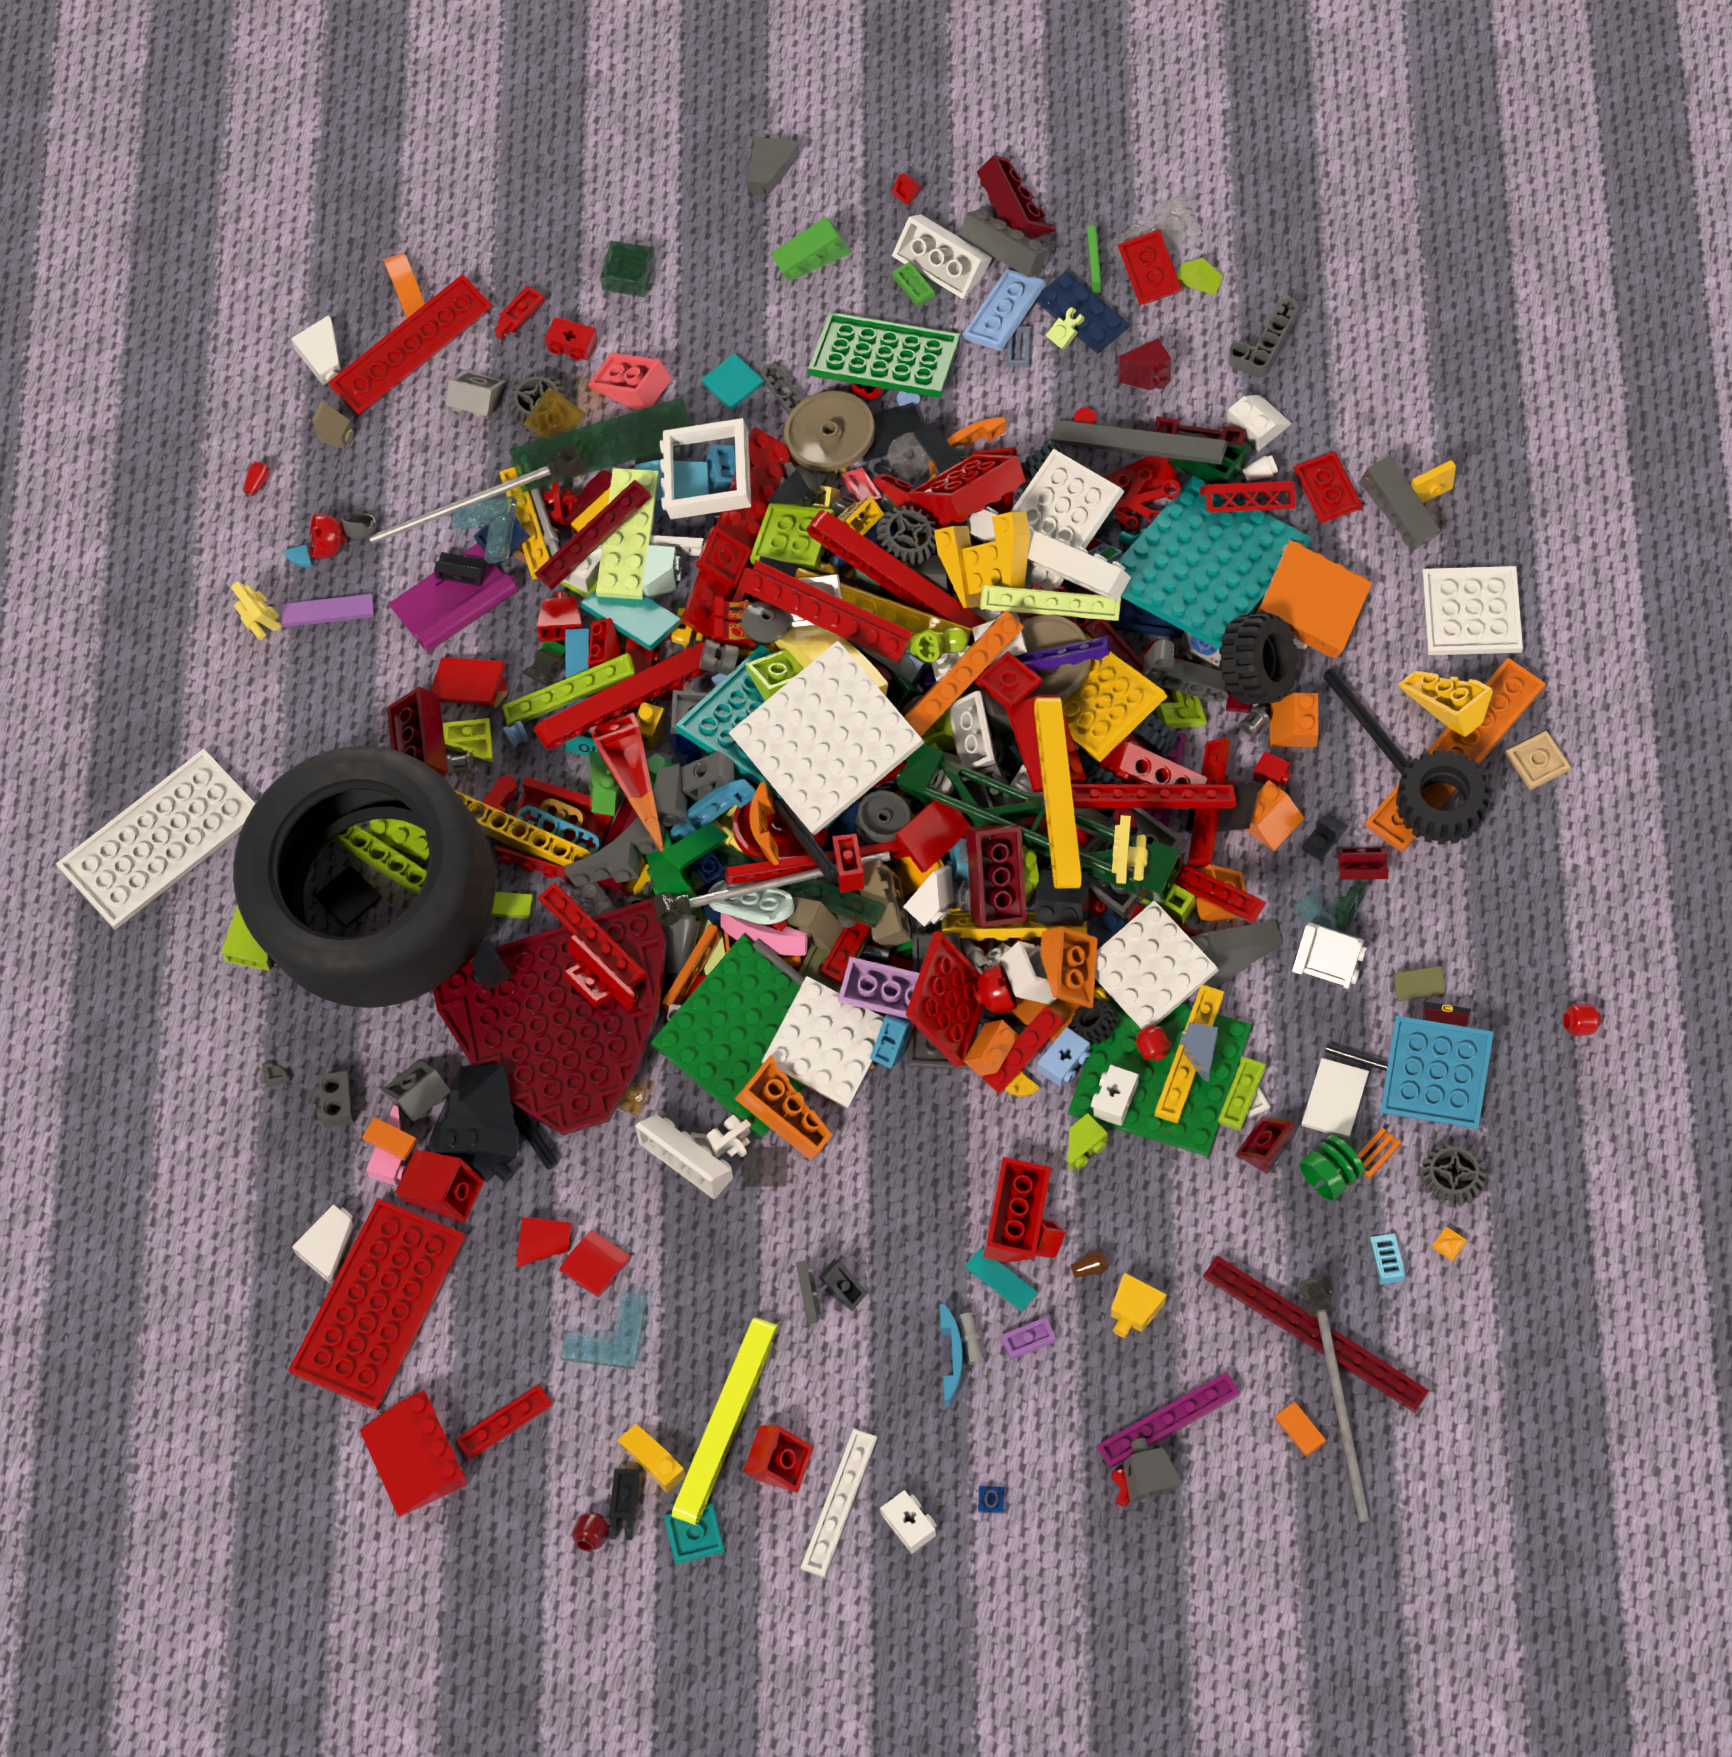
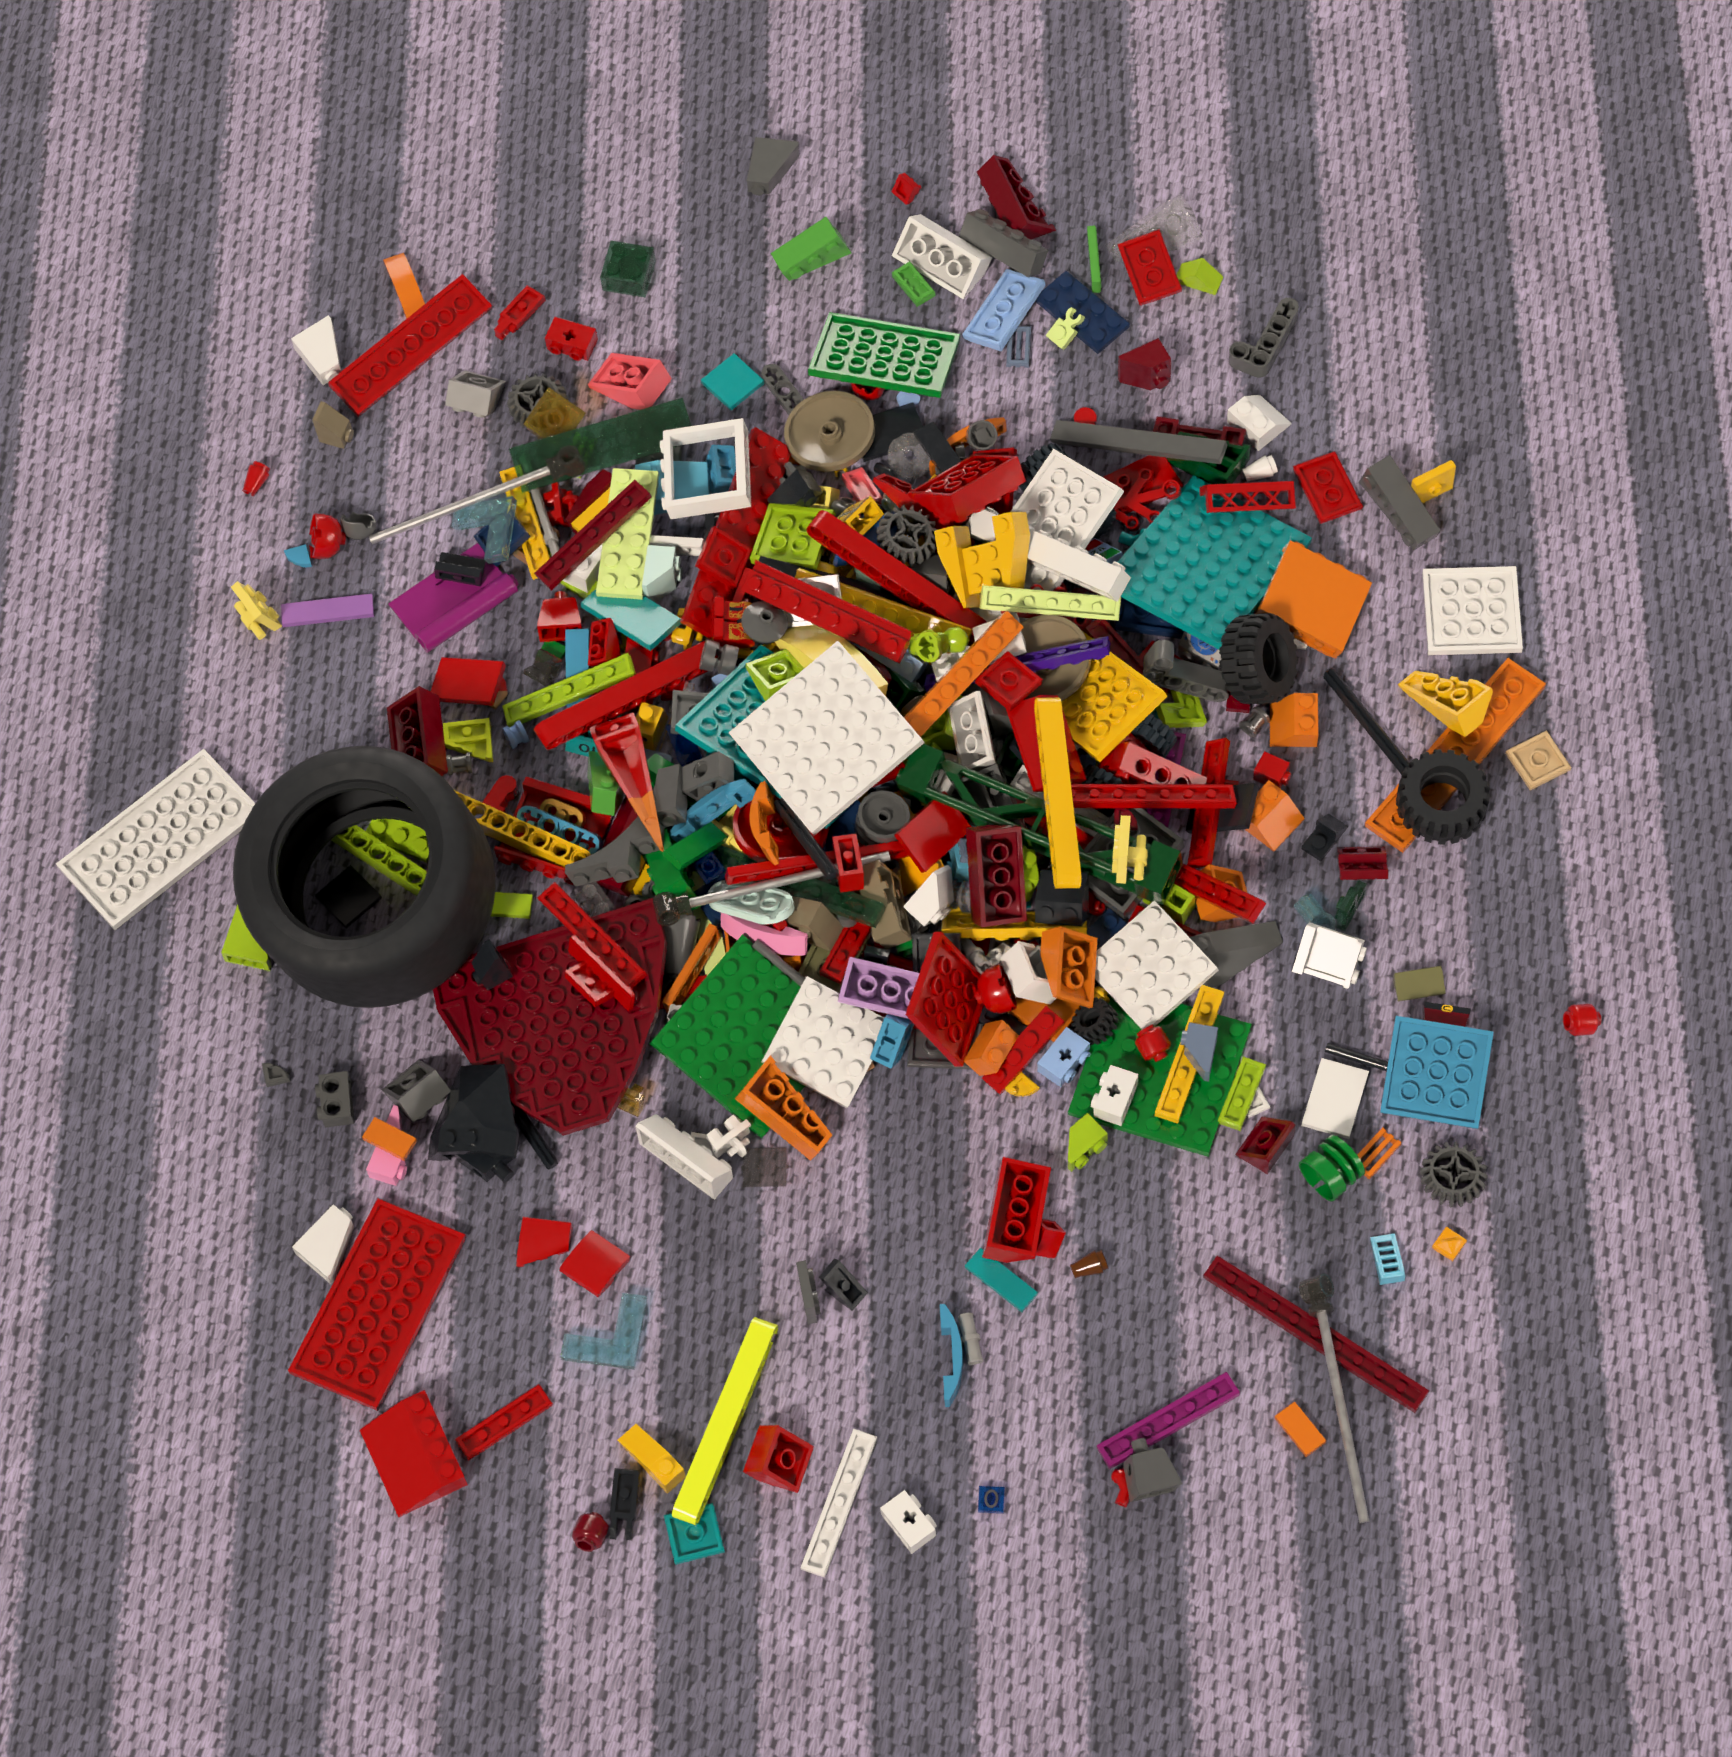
red slope [395,1149,484,1224] -> none
medium lavender plate [1000,1317,1056,1361] -> none
yellow torso [1111,1273,1167,1338] -> none
none -> dark grey wheel [966,420,998,450]

